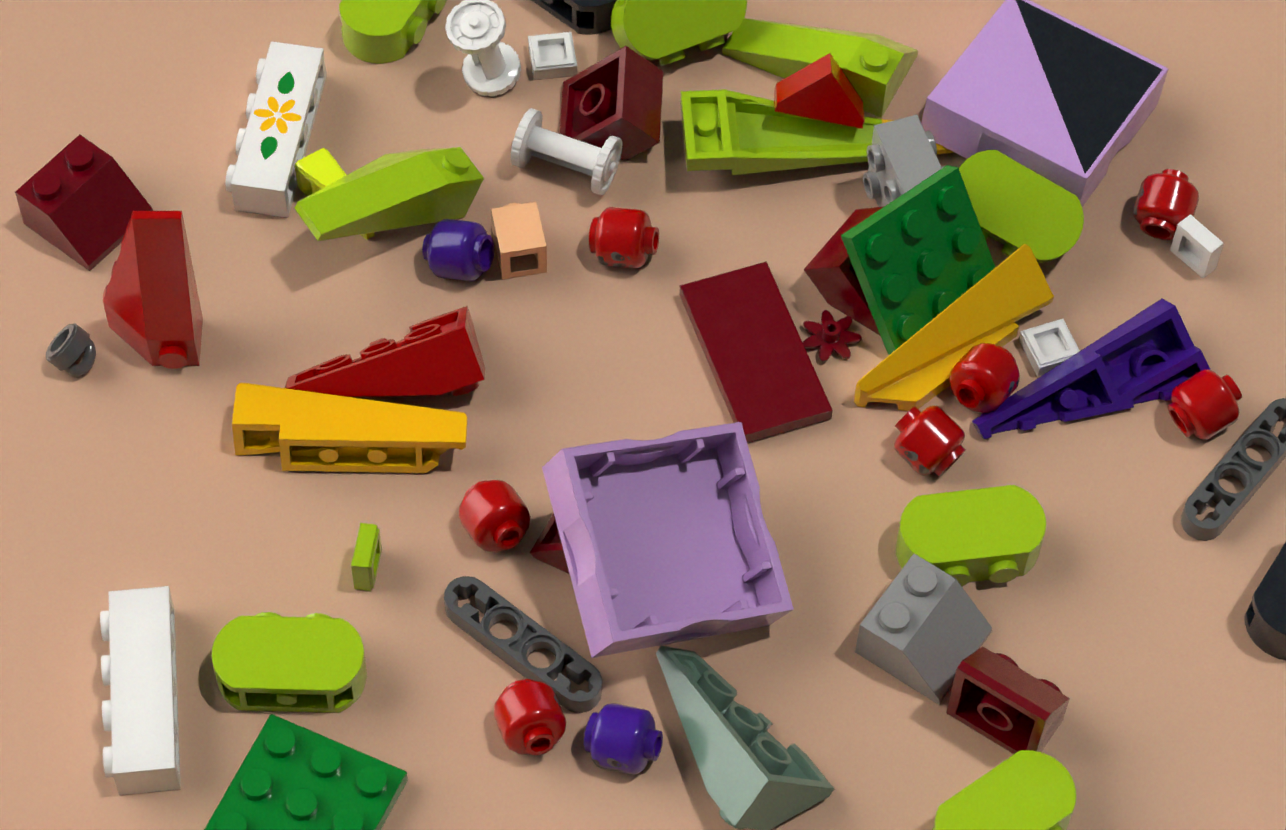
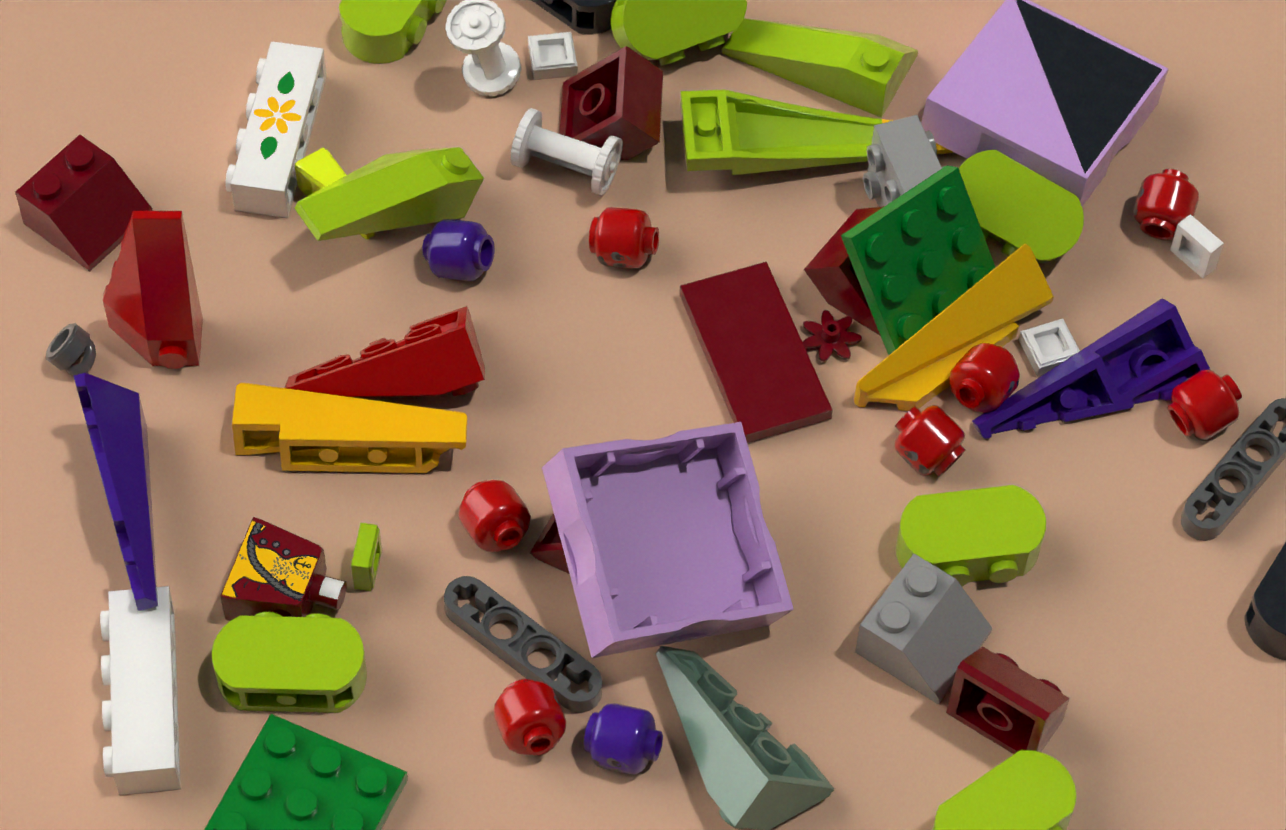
light nougat brick [491,202,547,280] -> none
red slope [774,53,864,129] -> none
none -> dark purple wedge [73,373,158,611]
none -> torso [220,517,347,621]

